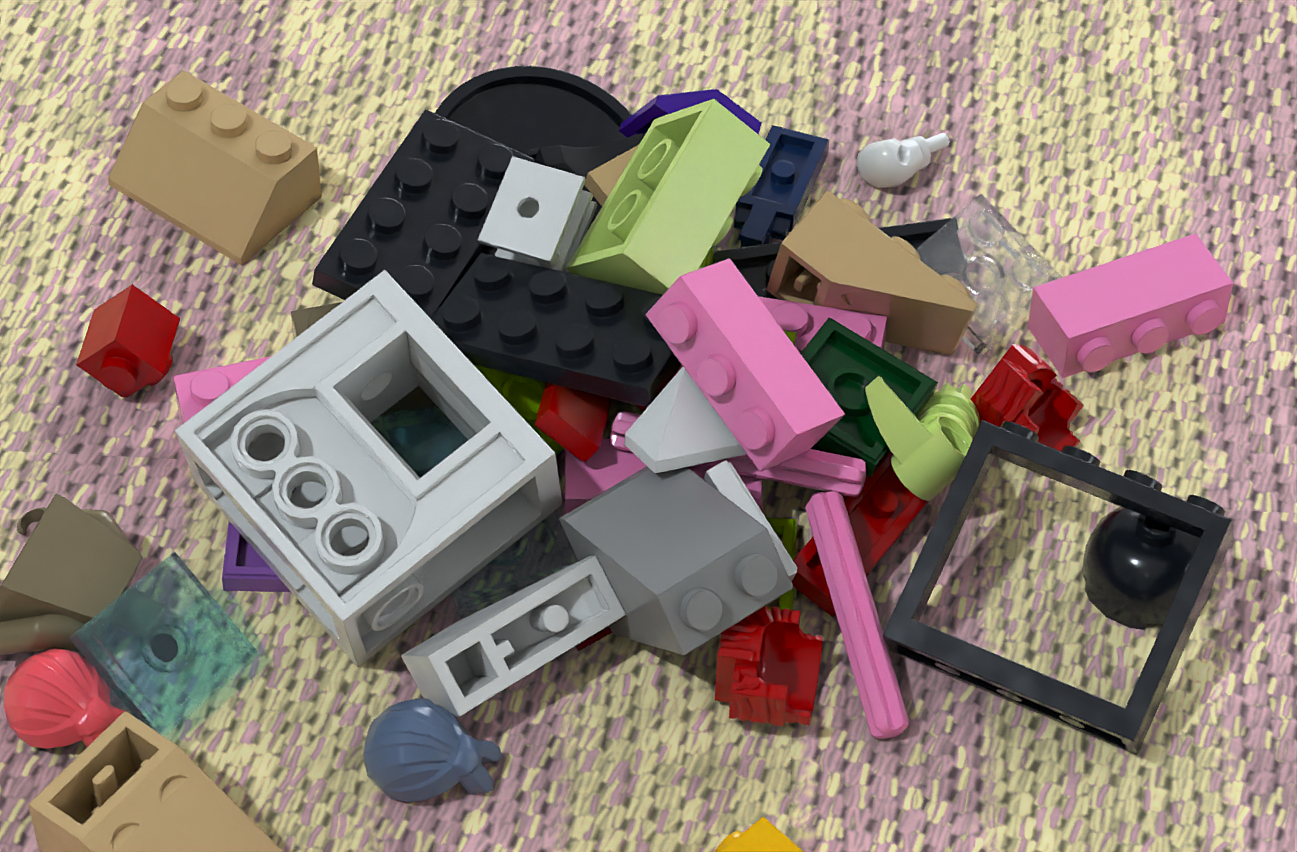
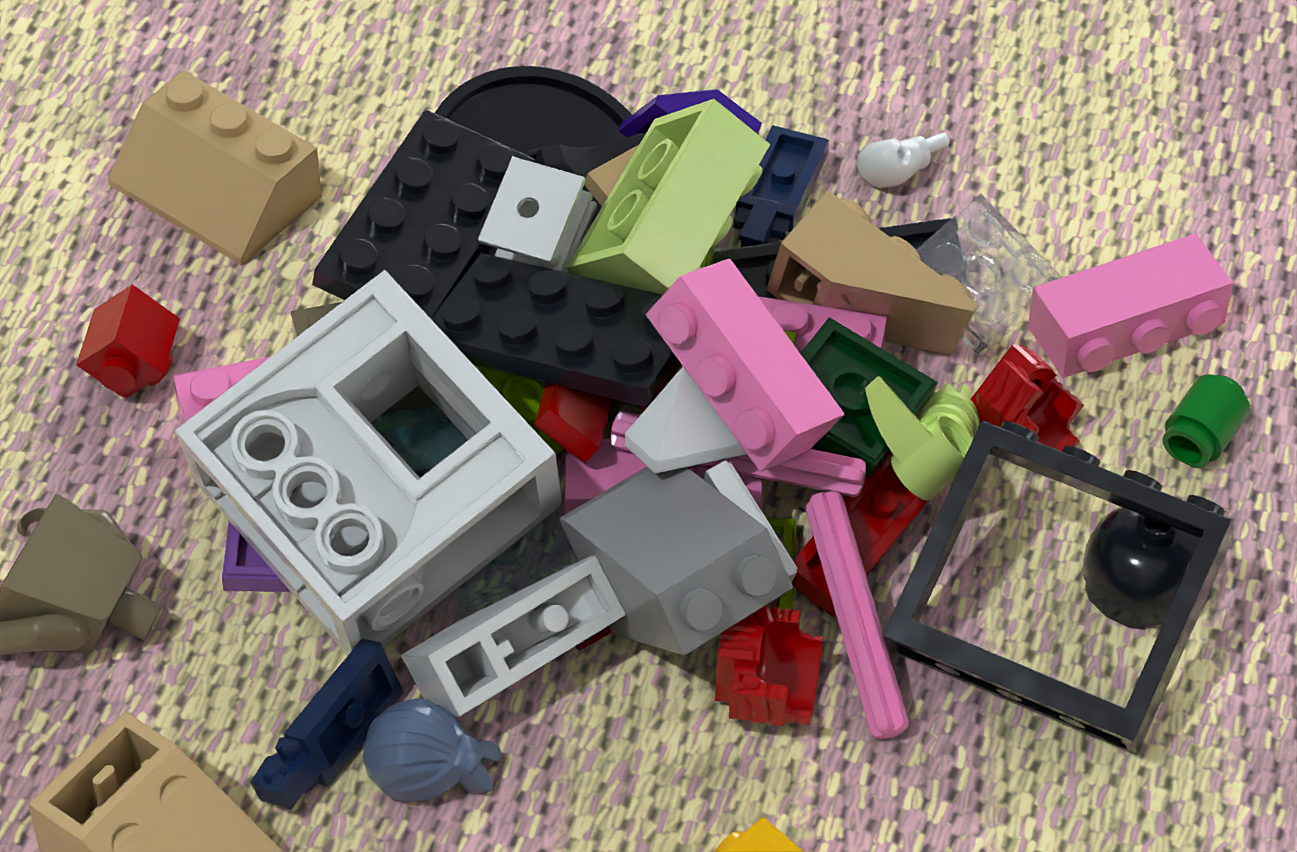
coral piece [4,649,129,749] -> none
clear light blue tile [69,551,260,737] -> none
none -> dark blue hinge [250,638,404,810]
none -> green brick [1162,374,1250,468]

